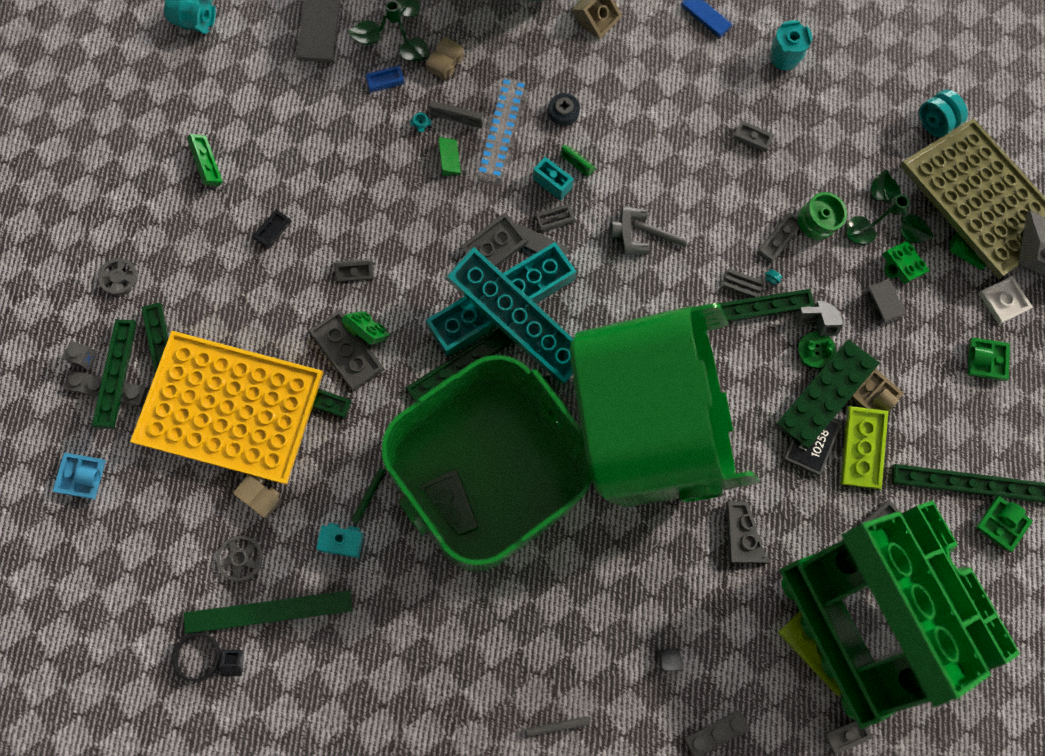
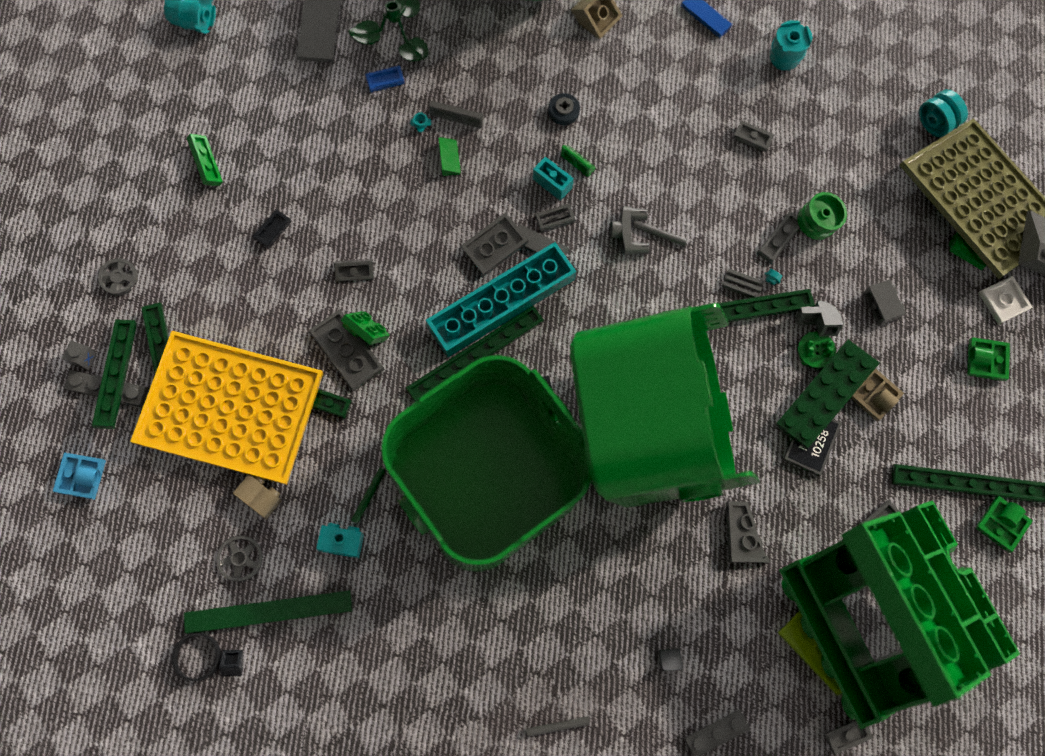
dark grey wing [419,470,479,535] -> none
dark tan brick [426,37,465,80] -> none
teal brick [444,247,573,383] -> none
clear brick [478,77,528,186] -> none
lime tile [840,406,888,489] -> none
dark green plant [846,170,934,245] -> none
green plate [882,241,930,285] -> none

